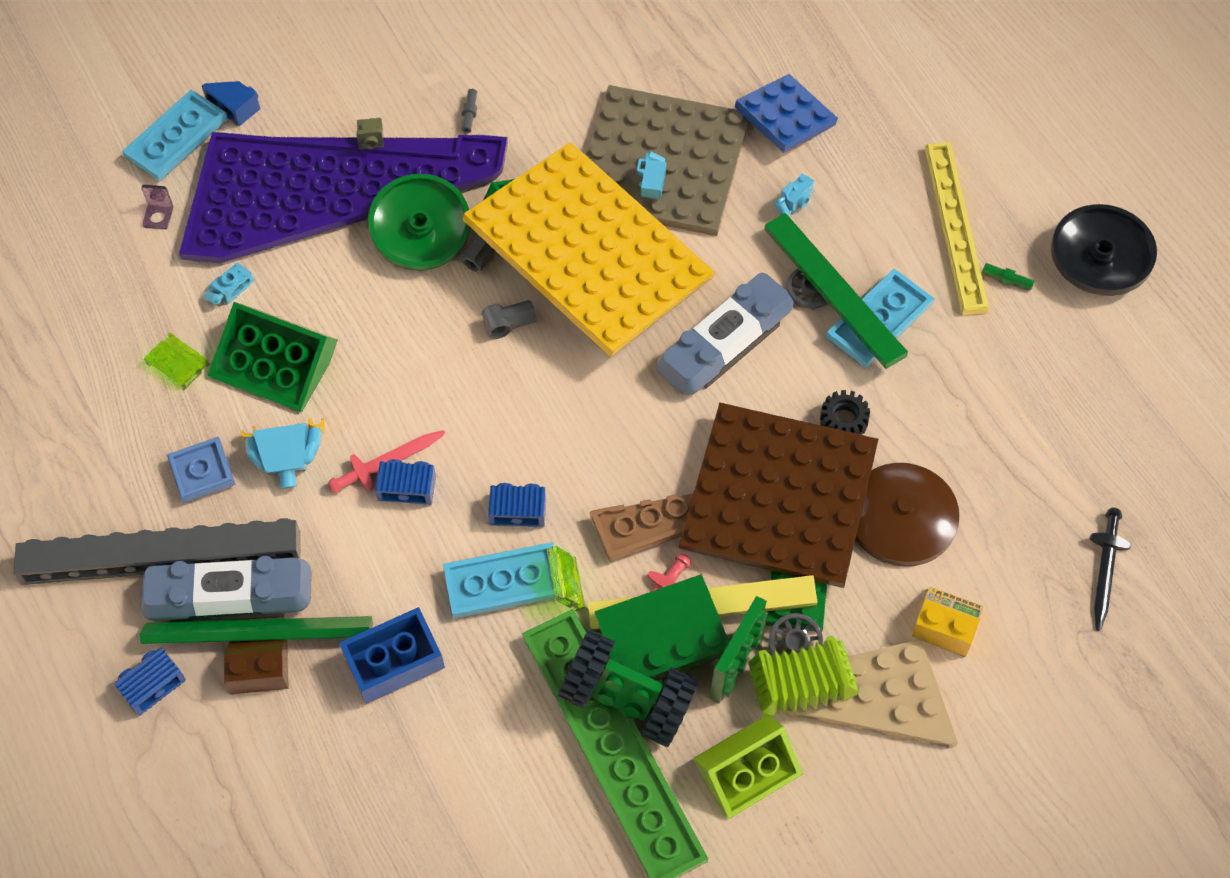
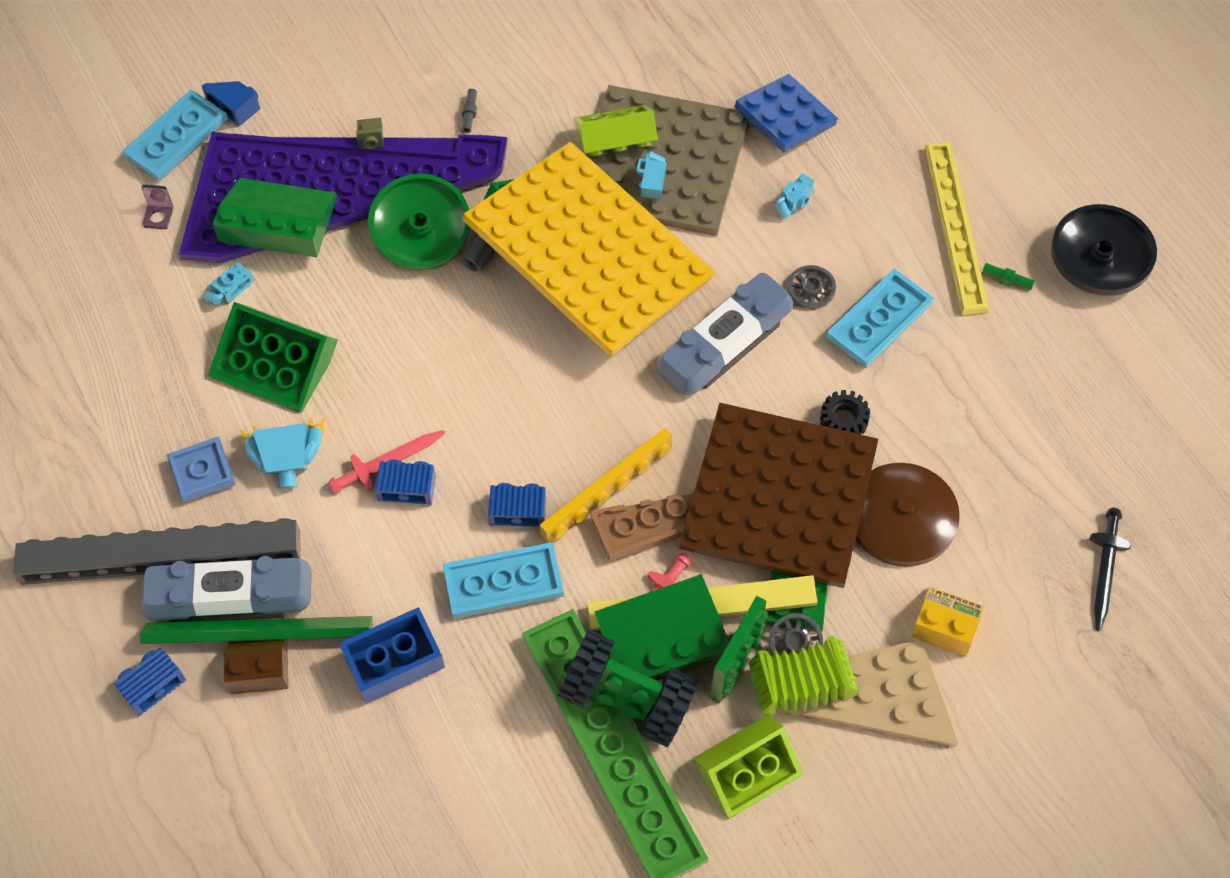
clear neon green plate [144,333,210,391] -> none
dark grey piece [481,300,537,339] -> none
clear neon green plate [546,546,586,611] -> none
green tile [765,213,908,369] -> none
none -> green slope [213,178,337,257]
none -> yellow plate [540,428,672,543]
none -> lime slope [573,105,658,156]

